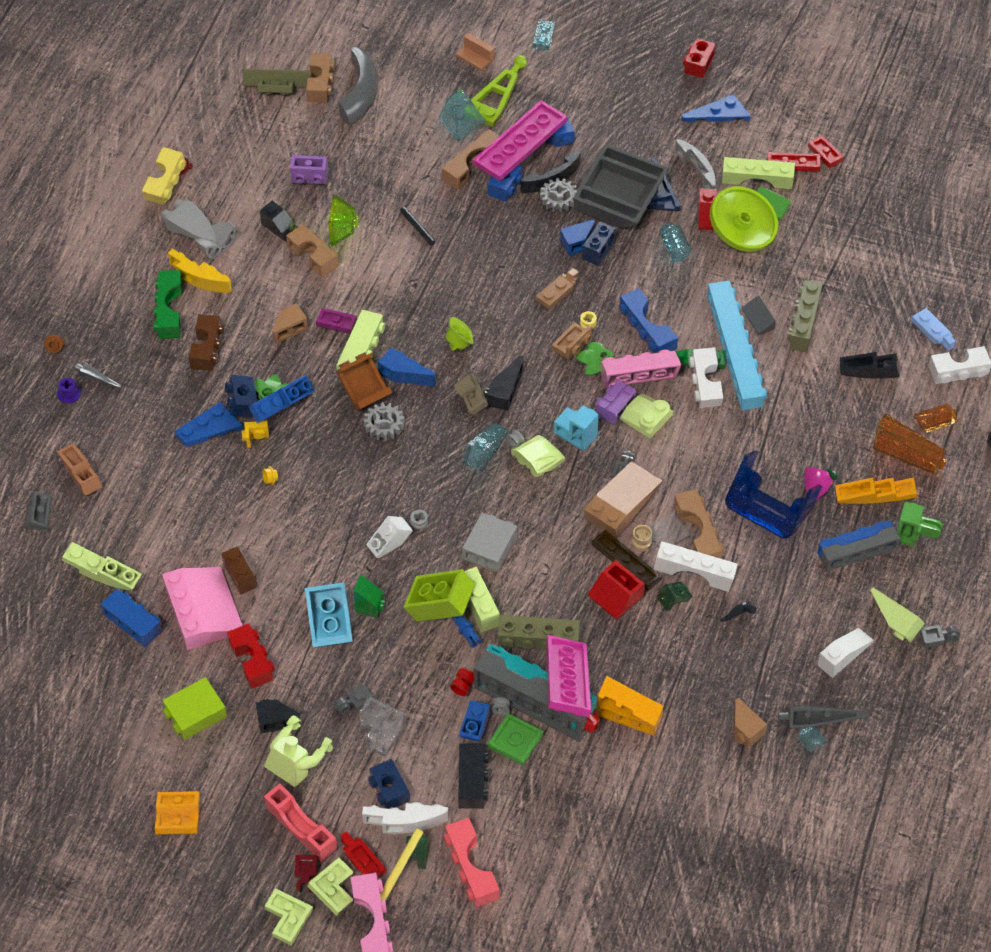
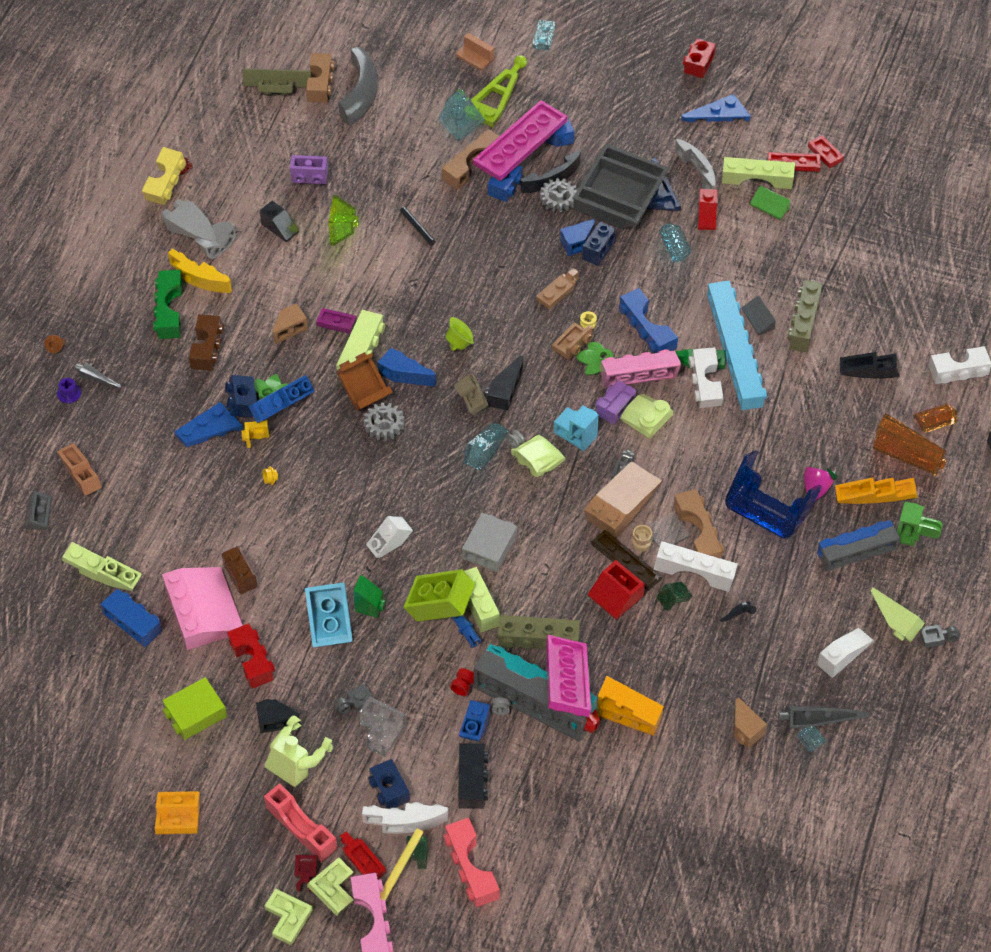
medium nougat arch [286,225,338,277] -> none
light grey bush [410,510,428,529] -> none
bright green plate [487,713,544,766] -> none
lime dish [710,186,778,252] -> none
light blue hinge [911,308,956,351] -> none

